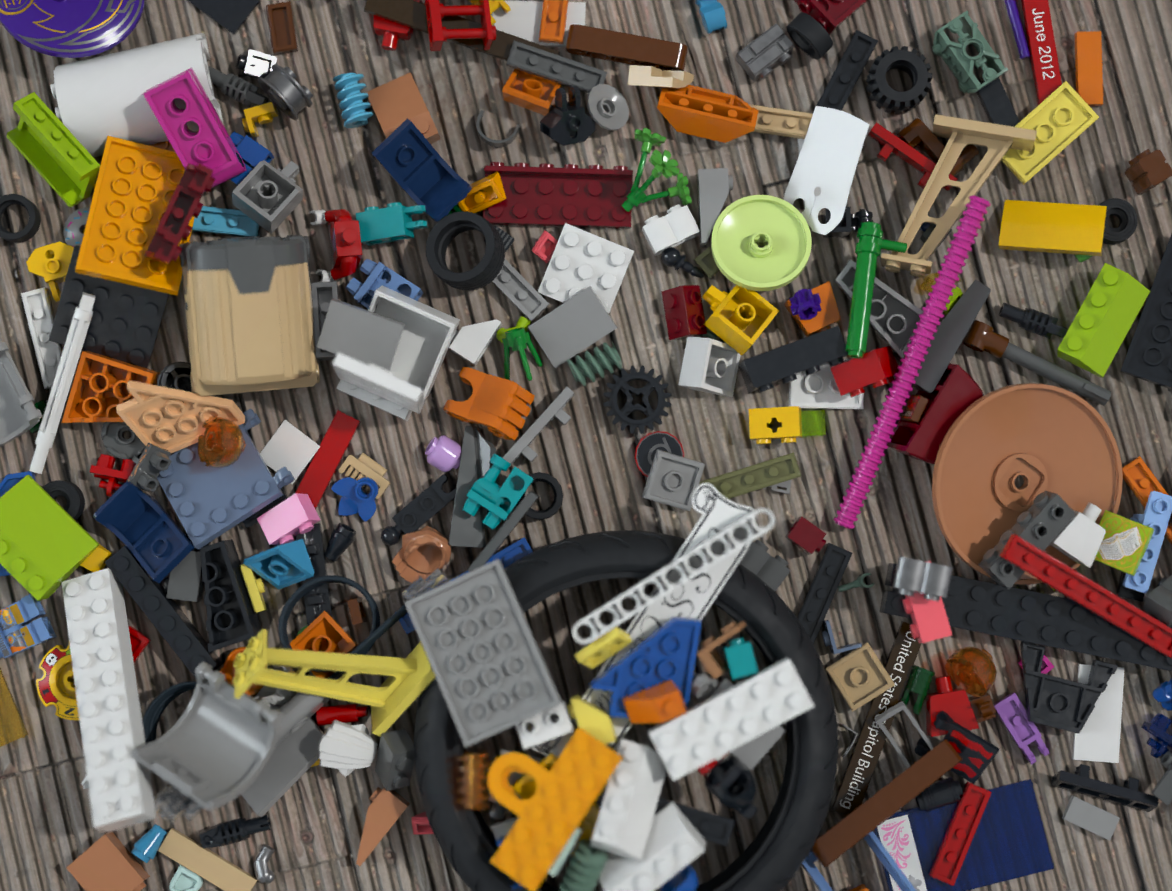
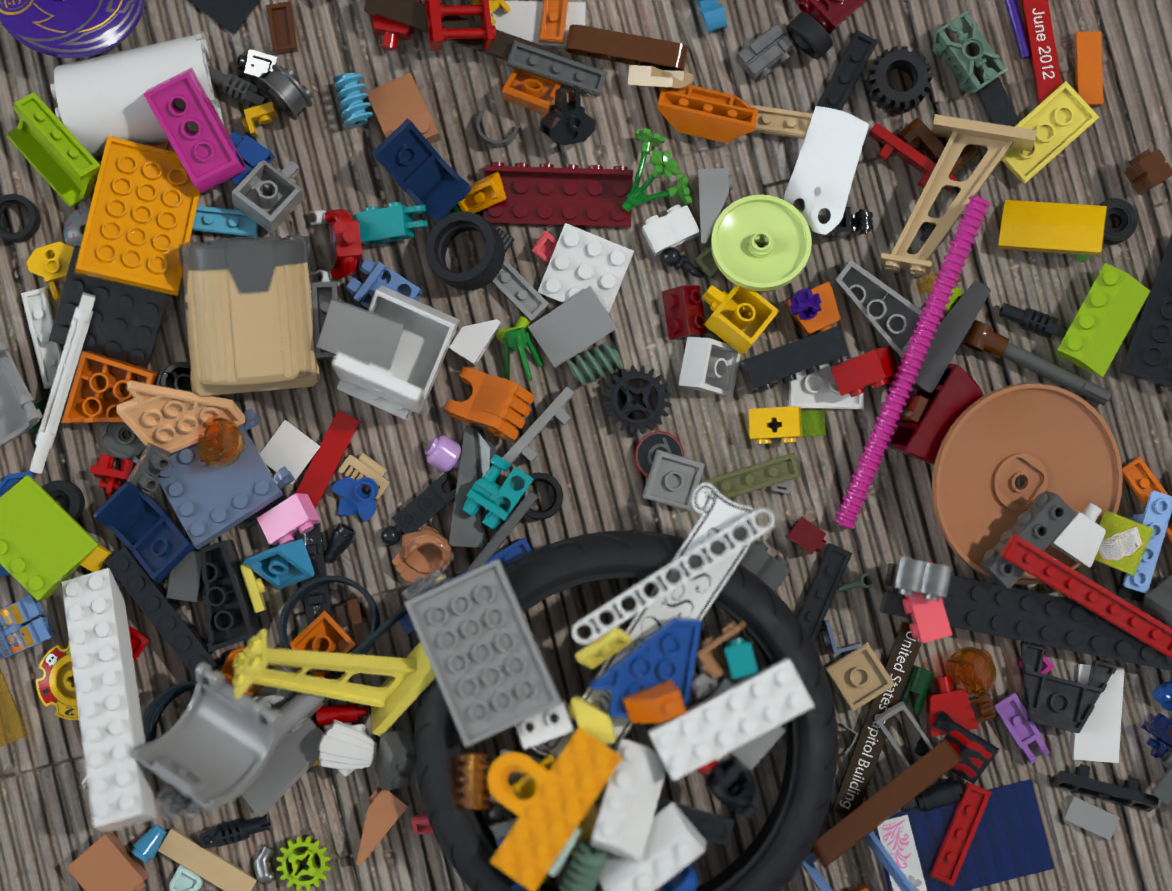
dark red bracket [144,163,215,265] -> none
light grey dish [587,84,629,130] -> none
green cylinder [845,222,907,359] -> none
none -> lime gear [276,835,332,891]

